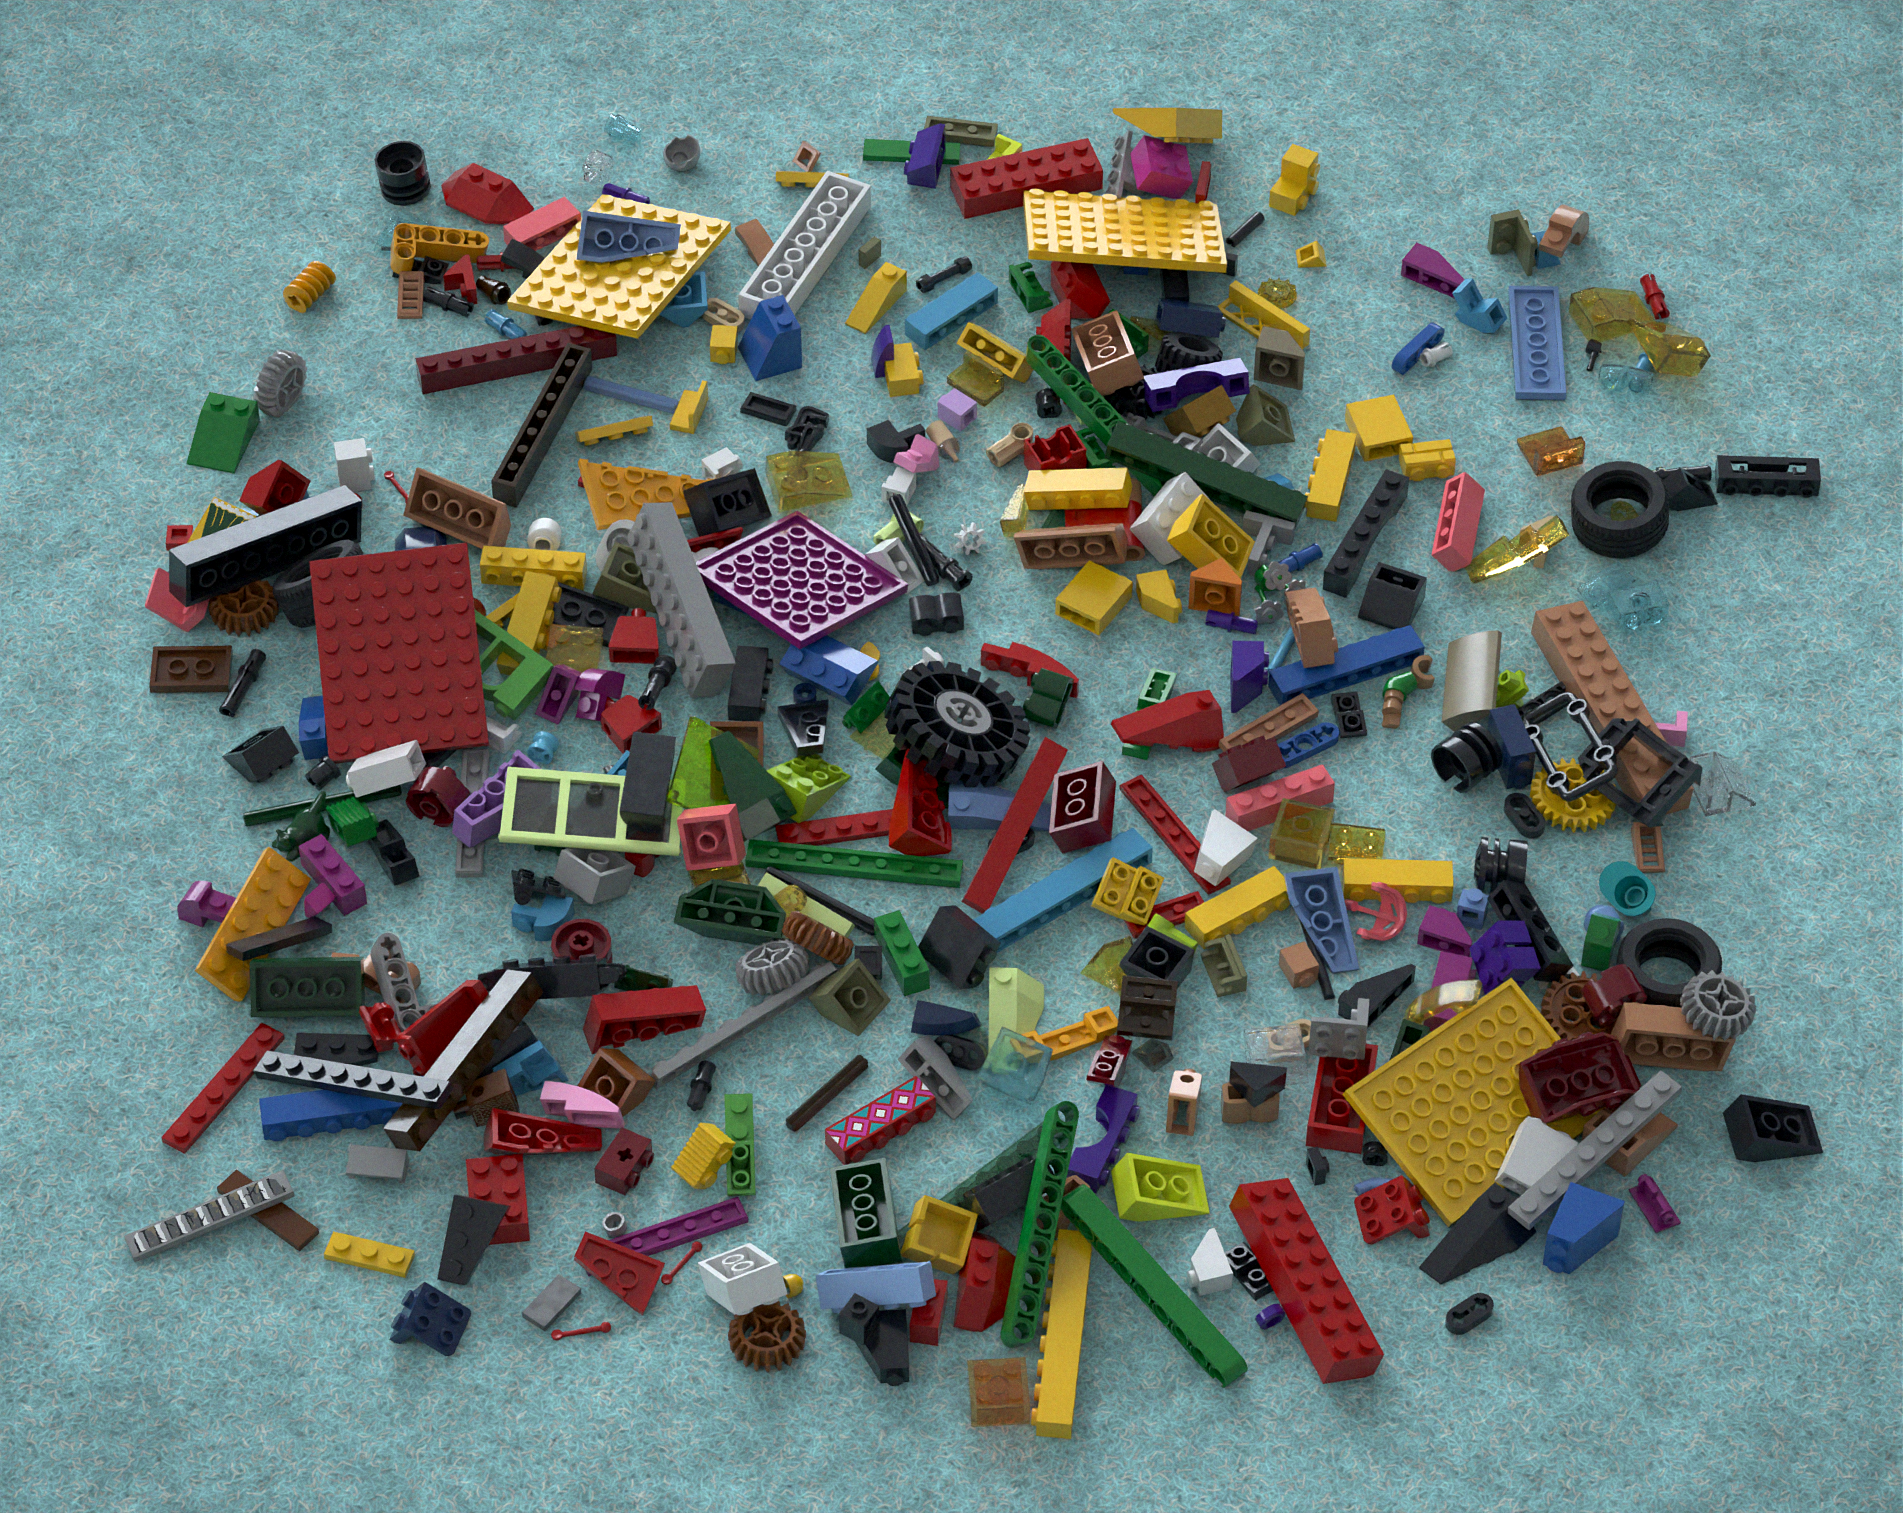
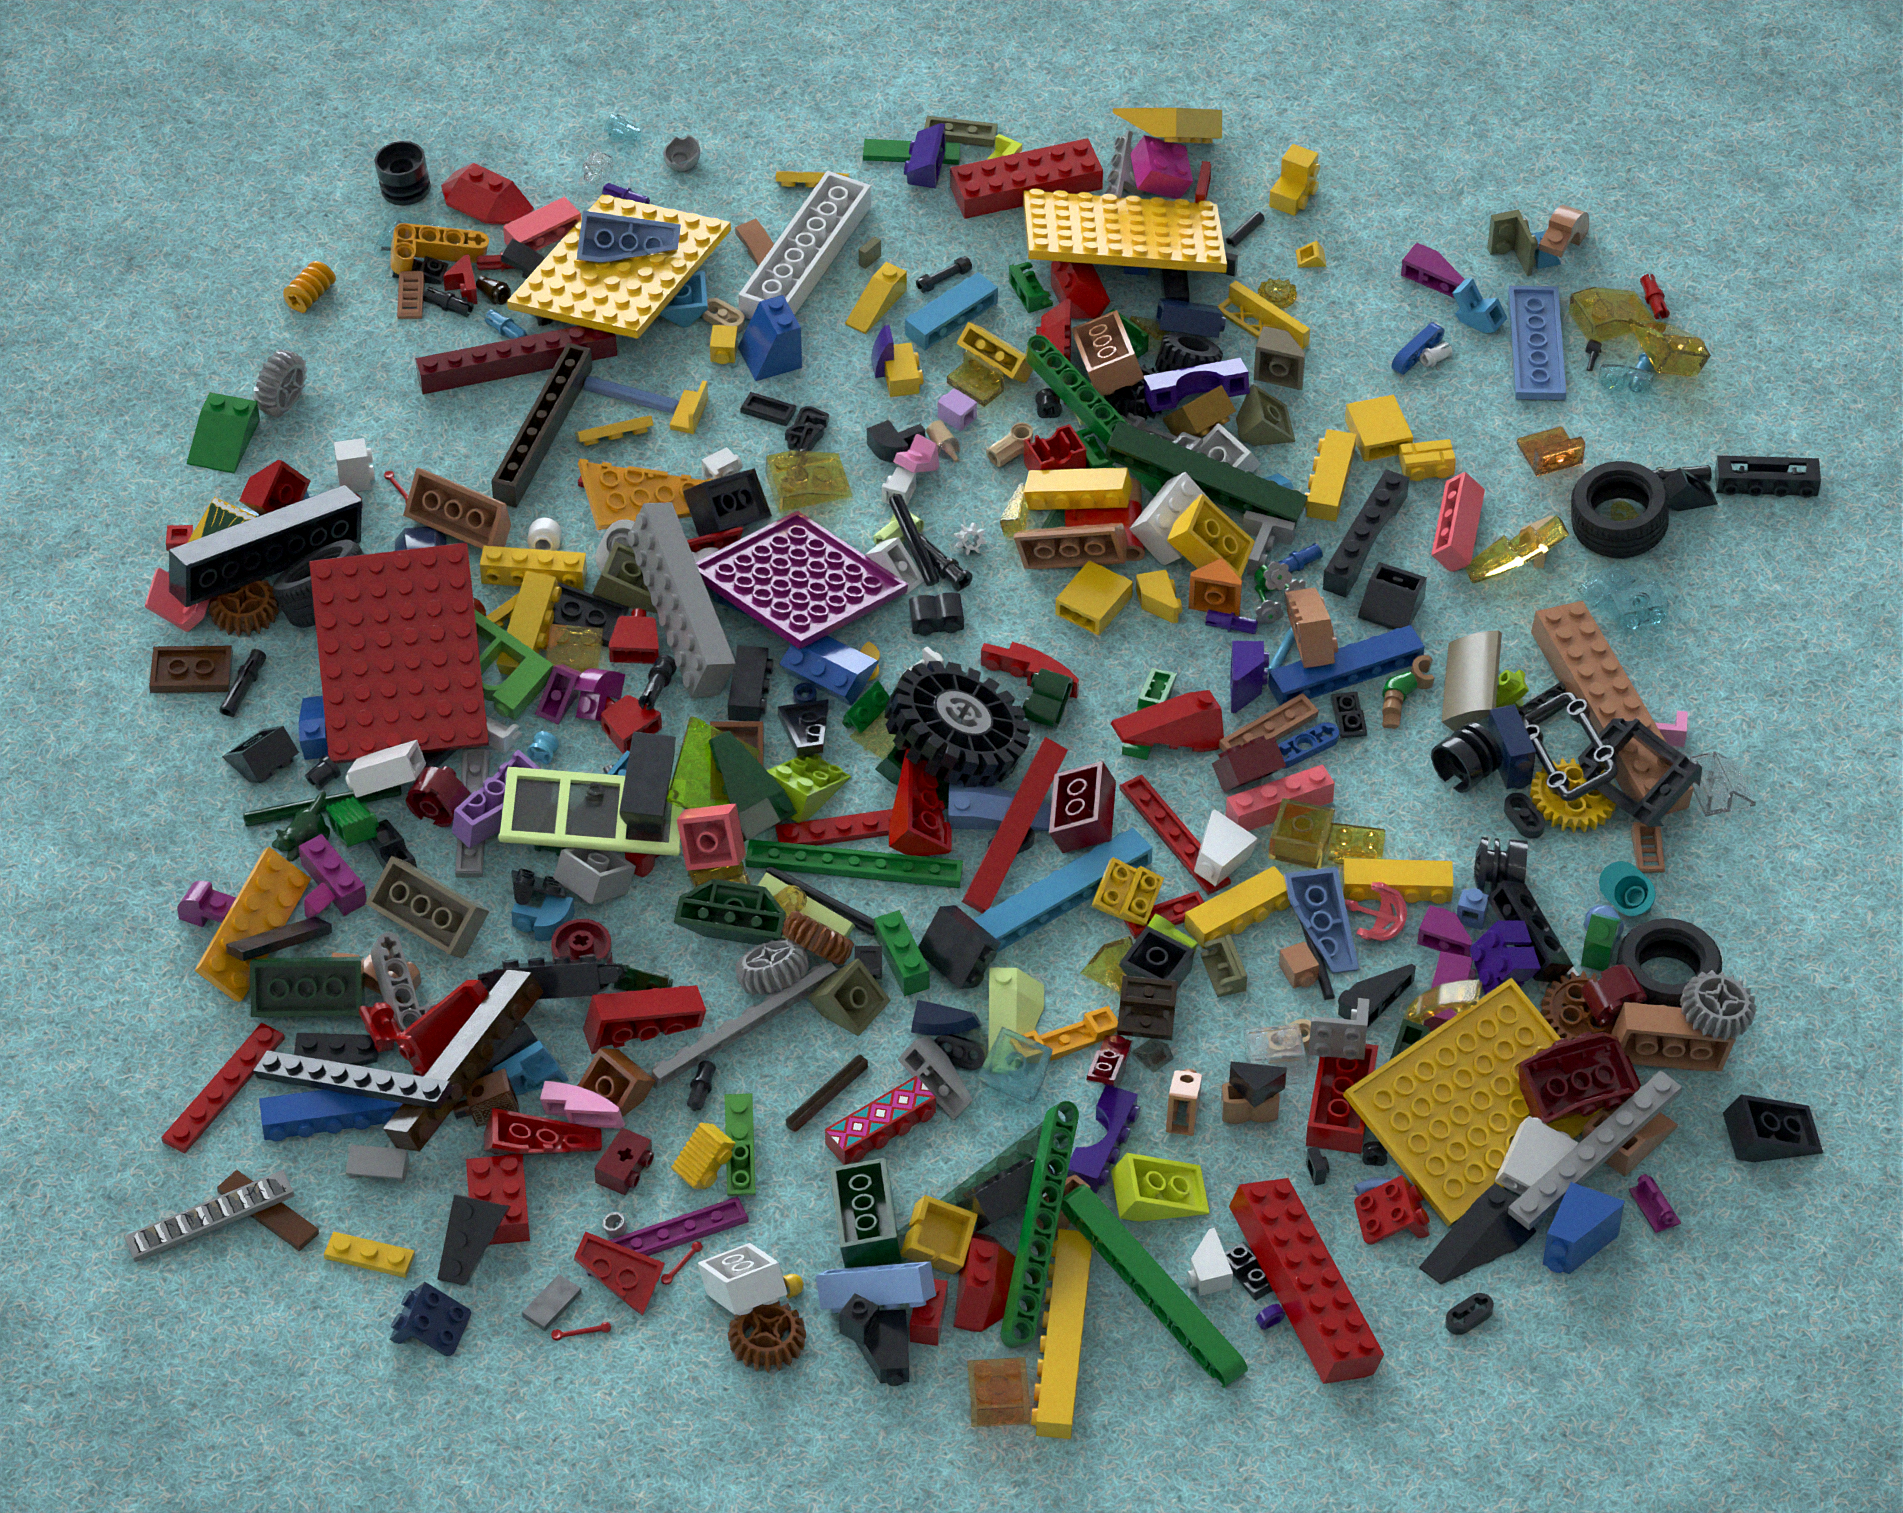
nougat slope [792,141,821,172] -> none
none -> dark tan brick [365,856,490,959]

